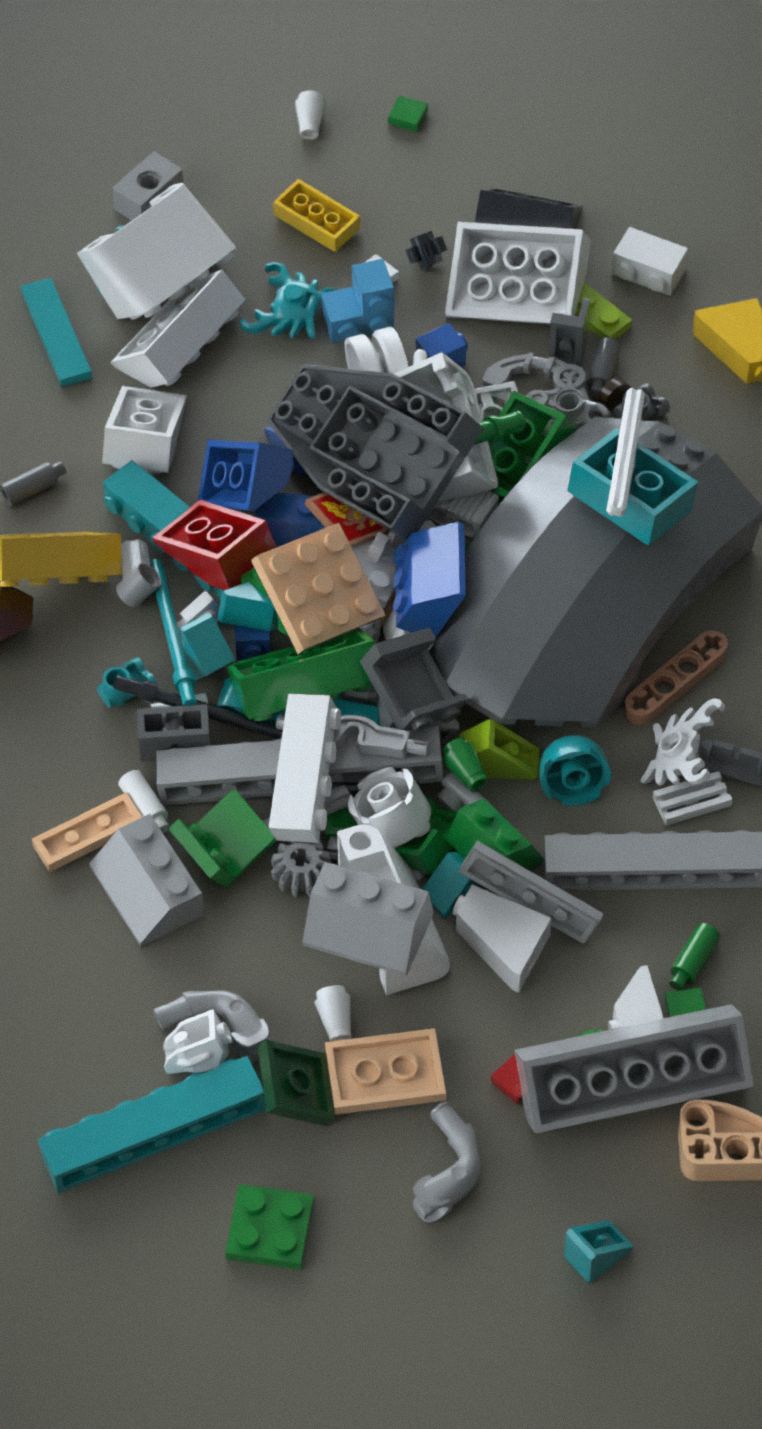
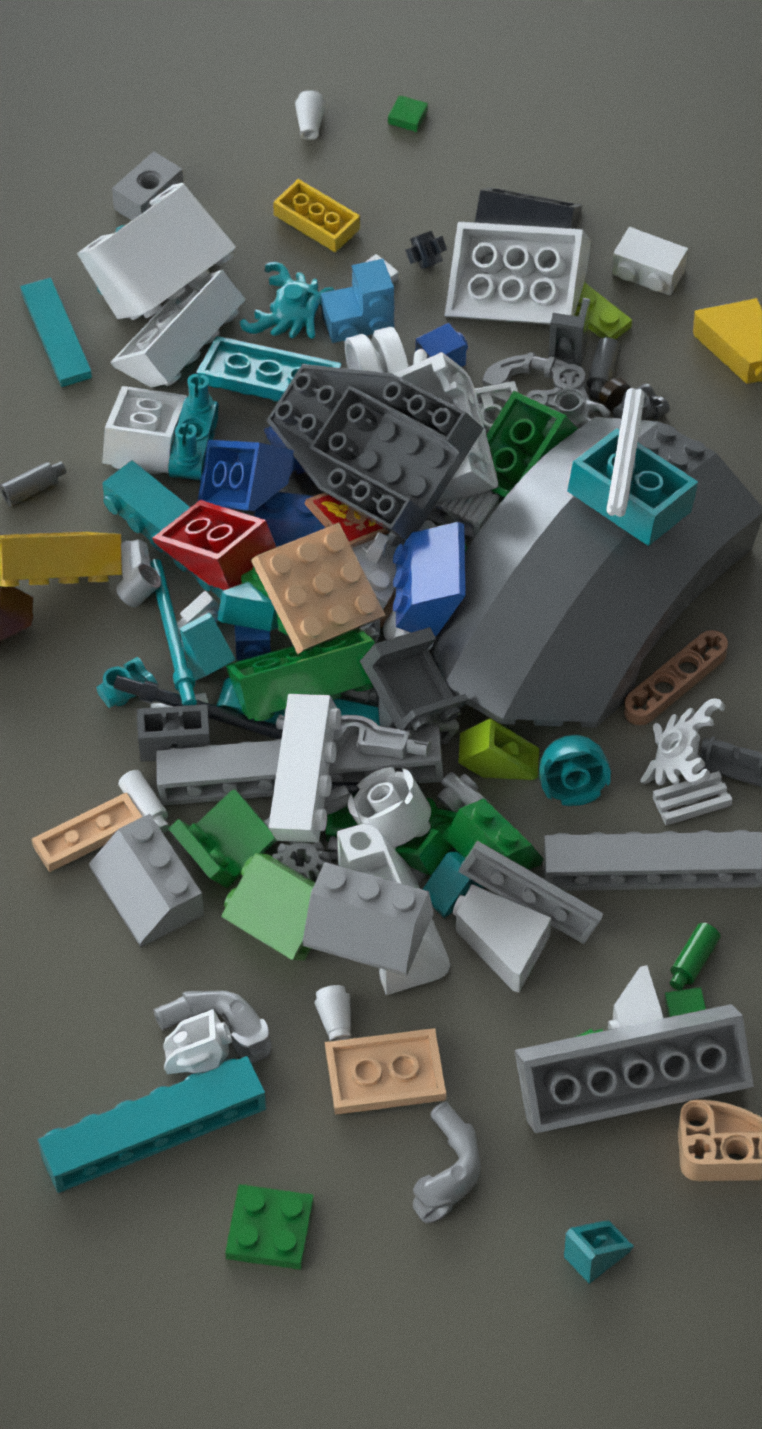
dark green plate [258,1040,336,1126] -> none
green cone [441,737,488,792] -> none
green pin [474,411,526,445] -> none
red tile [490,1054,523,1105] -> none
none -> teal piece [168,374,219,481]
none -> teal plate [197,336,342,402]
none -> bright green brick [221,853,315,961]

